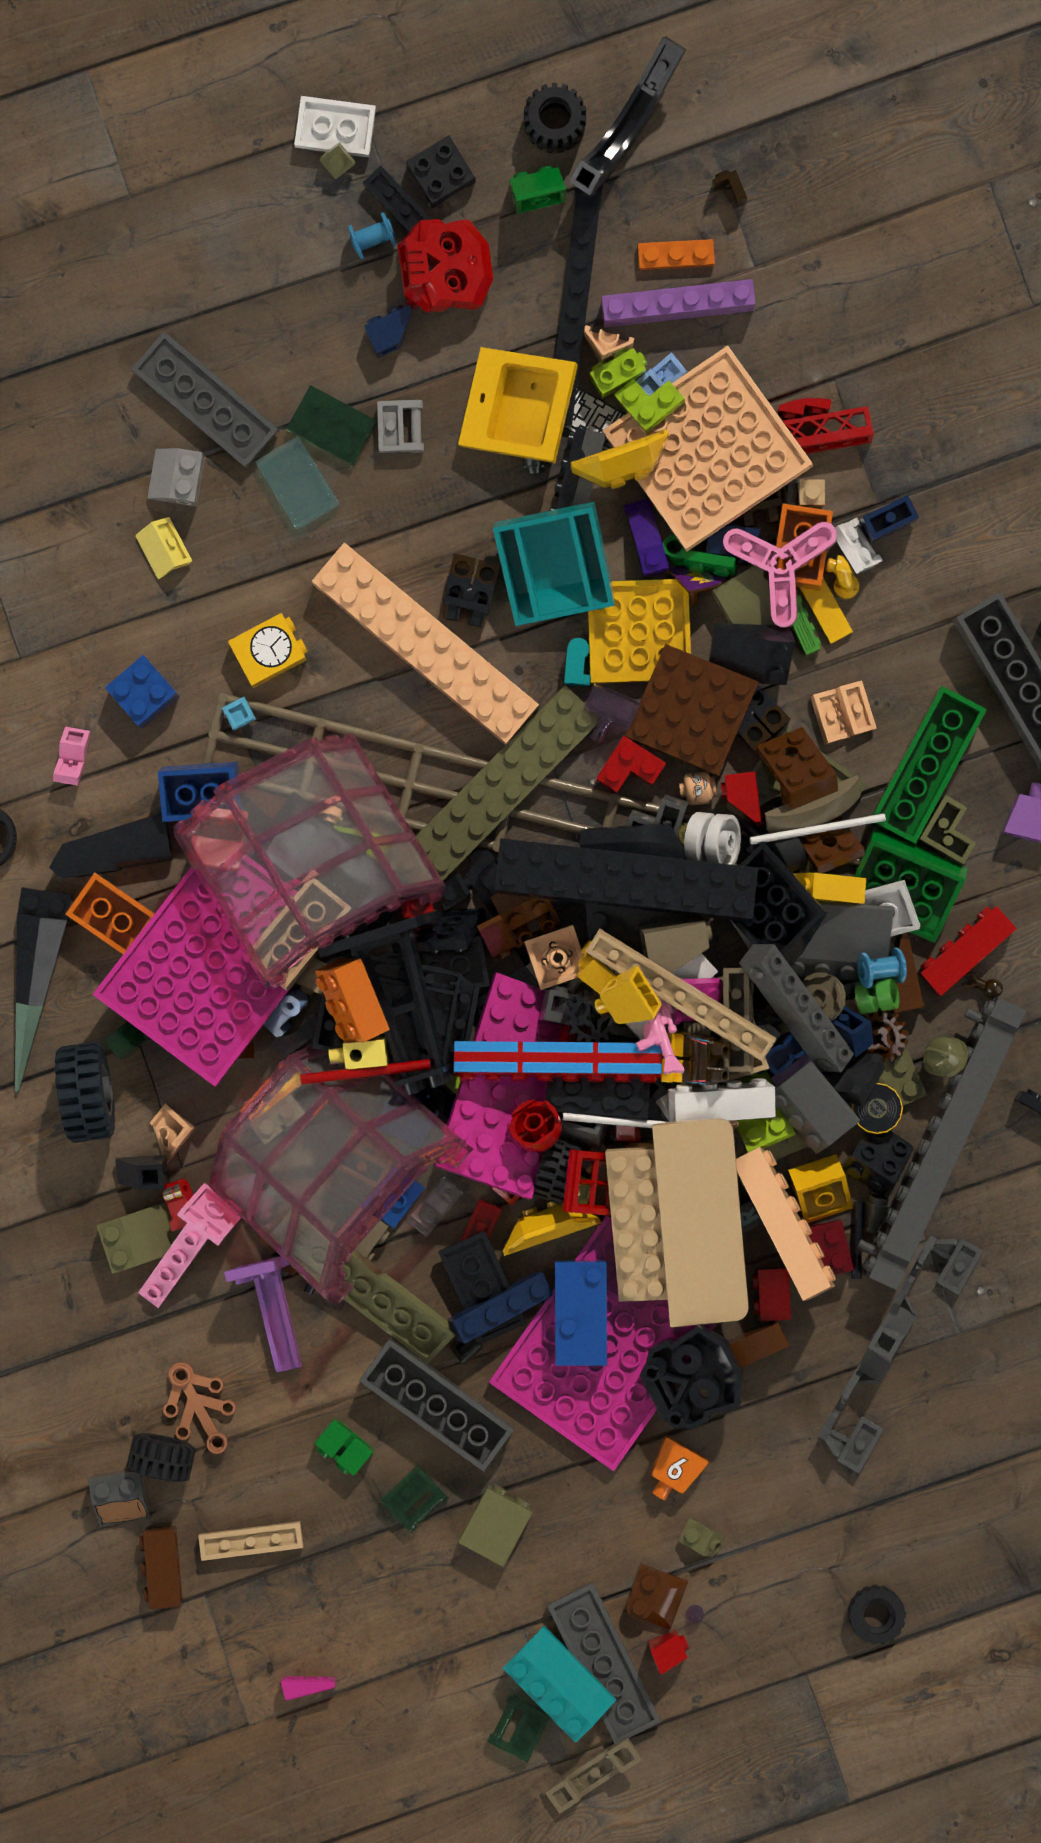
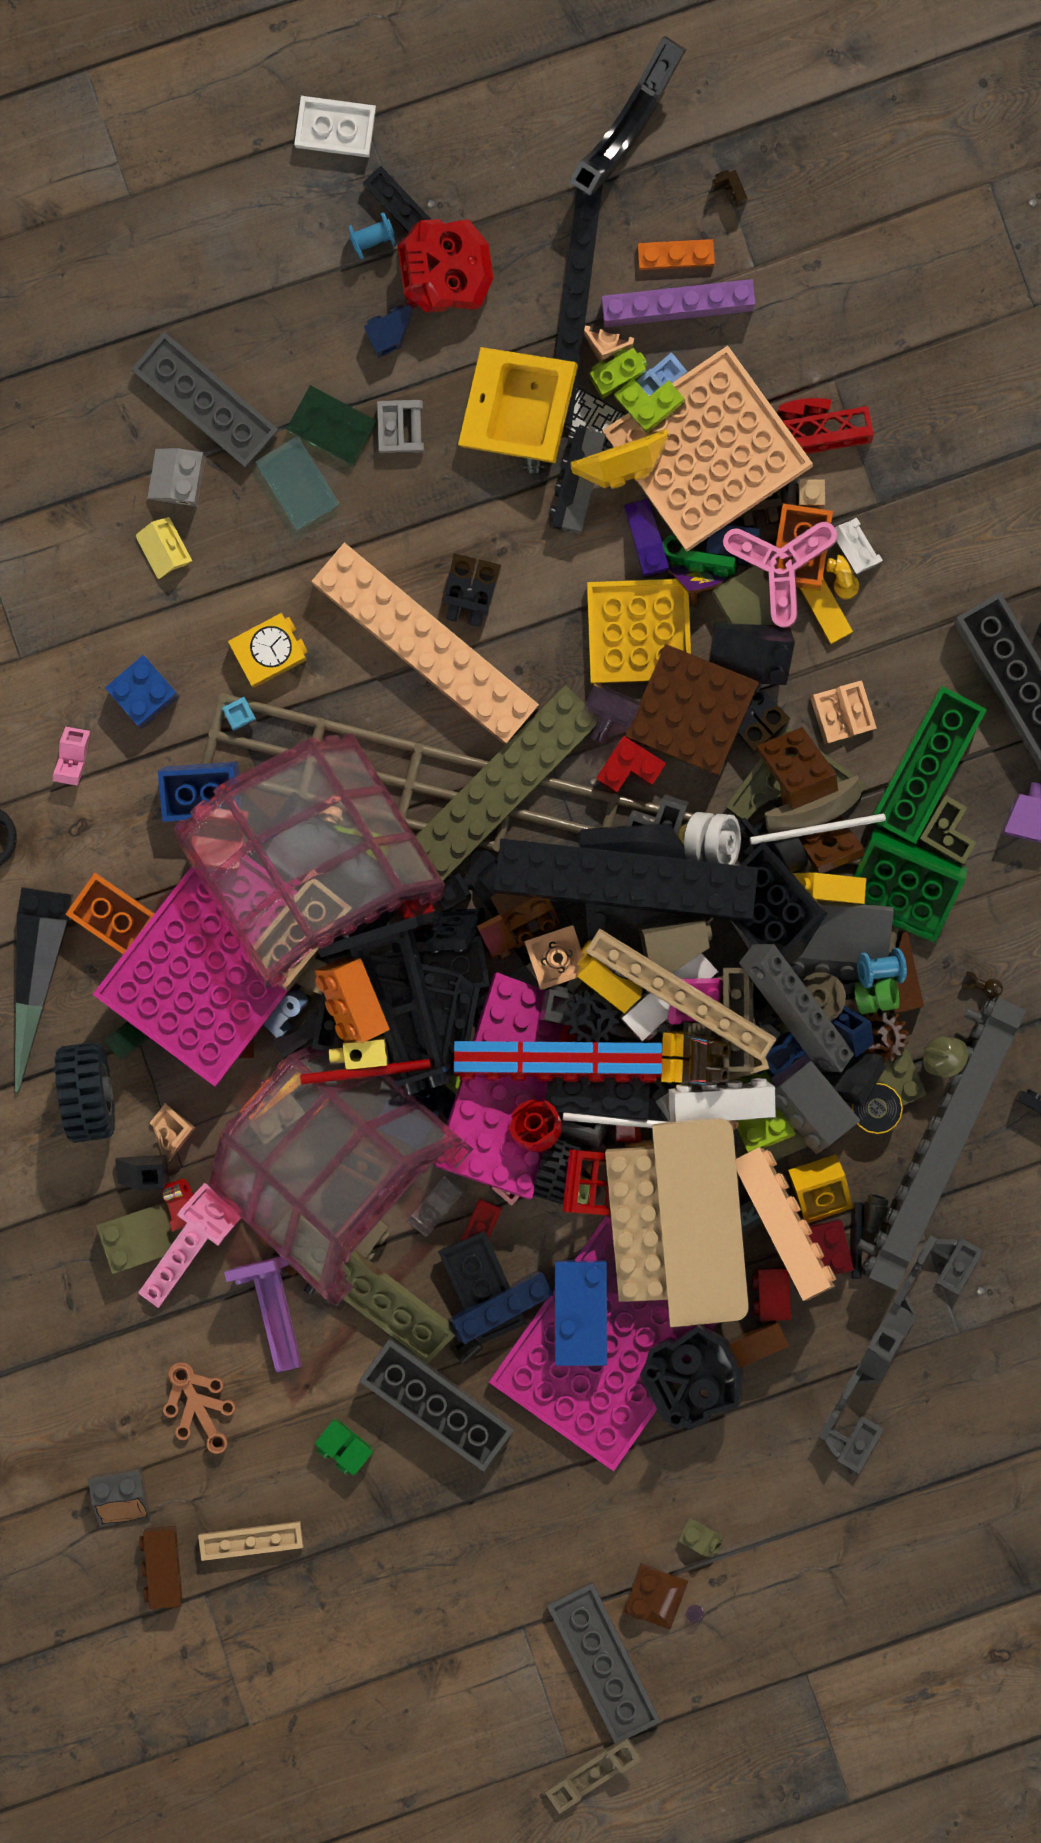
black panel [49,813,173,879] -> none
black tyre [126,1433,196,1482] -> none
dark pink slope [281,1676,337,1701] -> none
olive plate [319,142,356,179] -> none
blue plate [374,1173,425,1228] -> none
clear green plate [380,1464,449,1533] -> none
black brick [406,135,476,208] -> none
olive brick [458,1484,533,1567] -> none
clear green plate [487,1694,550,1762] -> none
teal slope [493,502,615,626] -> none
yellow wedge [503,1201,601,1256] -> none
teal slope [503,1626,617,1743] -> none
green slope [509,166,566,214] -> none
black tyre [524,83,586,153] -> none
teal leg [564,638,590,688] -> none
yellow torso [595,965,662,1024] -> none
bright pink piece [636,999,684,1075] -> none
red slope [649,1629,690,1674] -> none
orange torso [651,1434,709,1500] -> none
light nougat head [679,771,717,806] -> none
red slope [721,771,762,826] -> none
bright green piece [791,594,821,657] -> none
black bracket [842,1130,913,1196] -> none
black tyre [848,1585,906,1645] -> none
dark blue brick [859,495,919,544] -> none
white plate [863,880,920,936] -> none
red brick [918,906,1017,996] -> none

